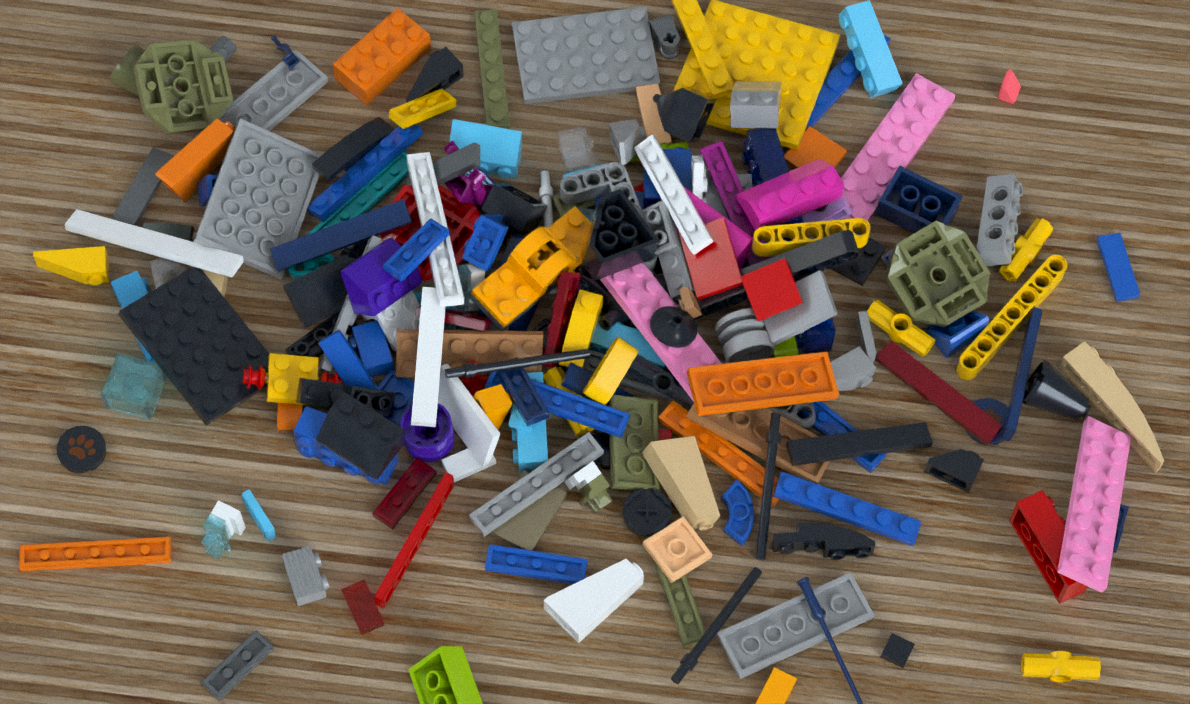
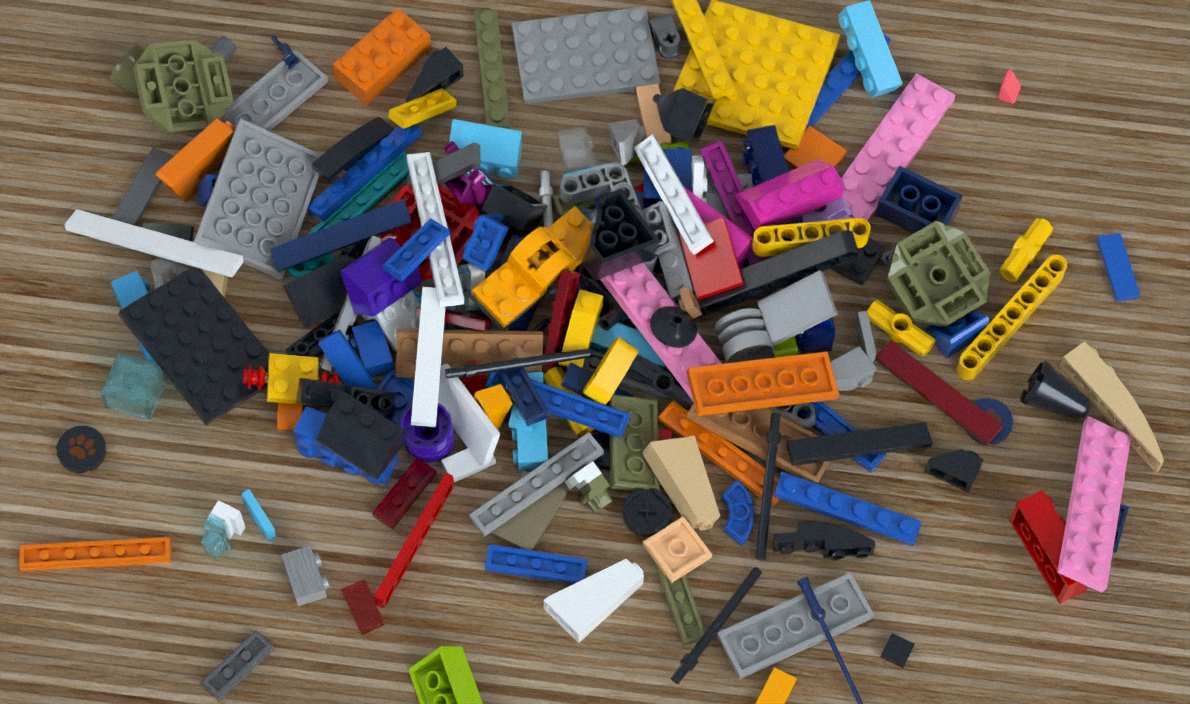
yellow slope [33,246,109,285] -> none
light grey slope [730,81,782,128] -> none
red tile [740,258,804,322] -> none
light grey brick [976,174,1023,266] -> none
dark blue tile [1001,307,1043,441] -> none
yellow piece [1021,651,1101,682] -> none

